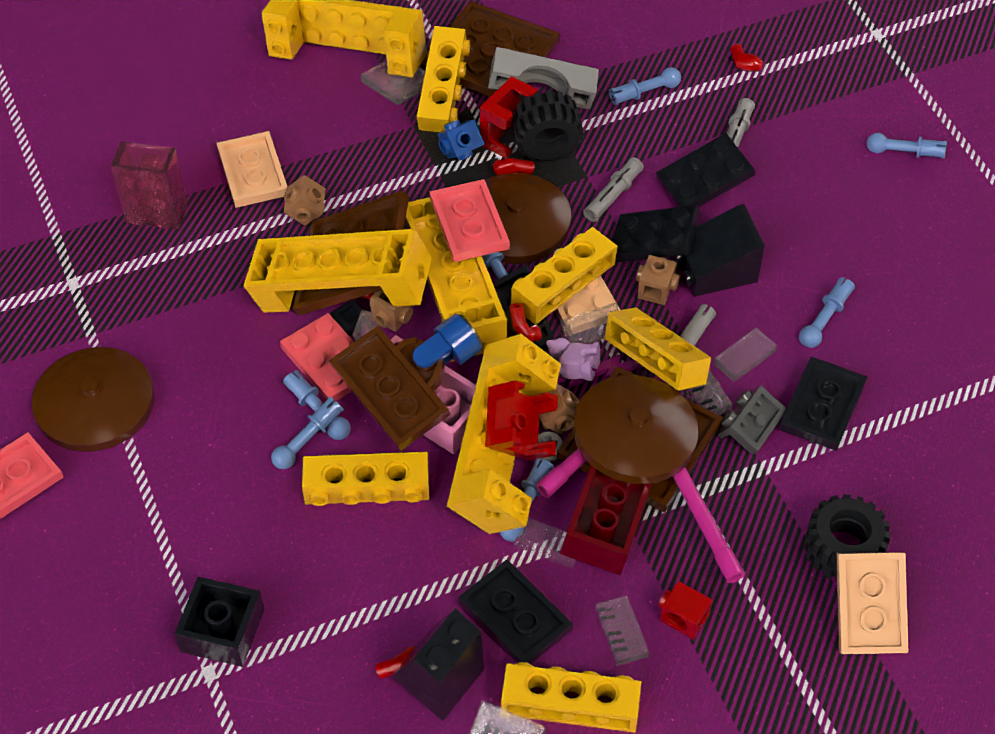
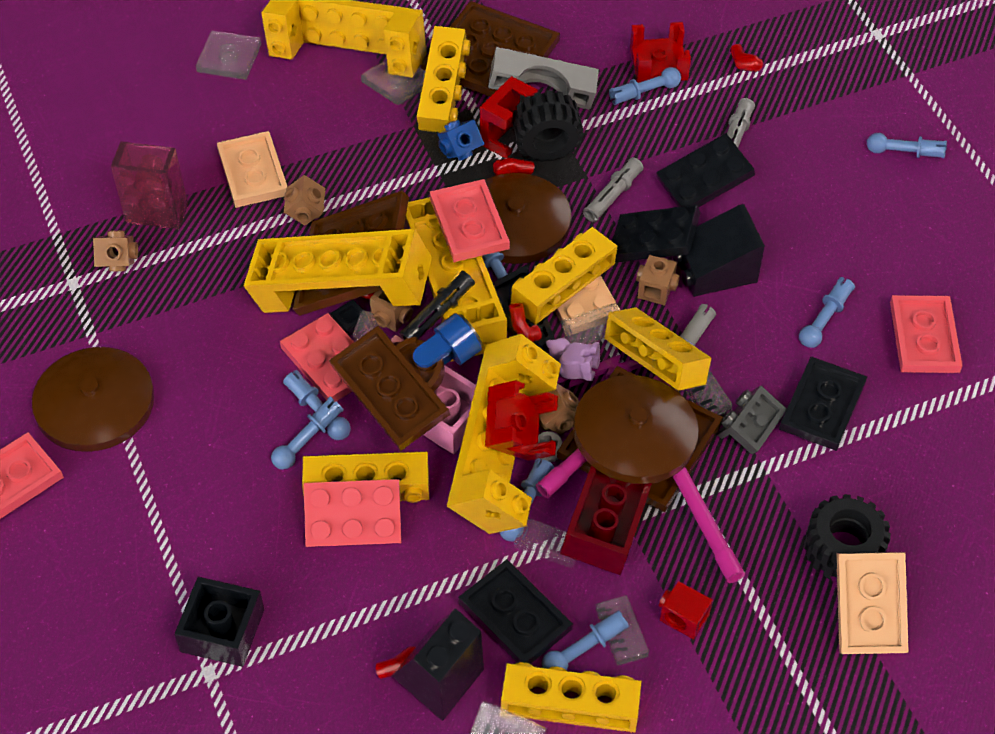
clear tile [714,328,777,382] -> none
none -> medium nougat brick [93,230,138,271]
none -> clear plate [196,31,261,80]
none -> coral plate [303,479,402,547]
none -> black pin [399,271,475,340]
none -> medium blue pin [542,610,630,670]
none -> red panel [630,22,691,83]
none -> coral plate [890,295,962,373]

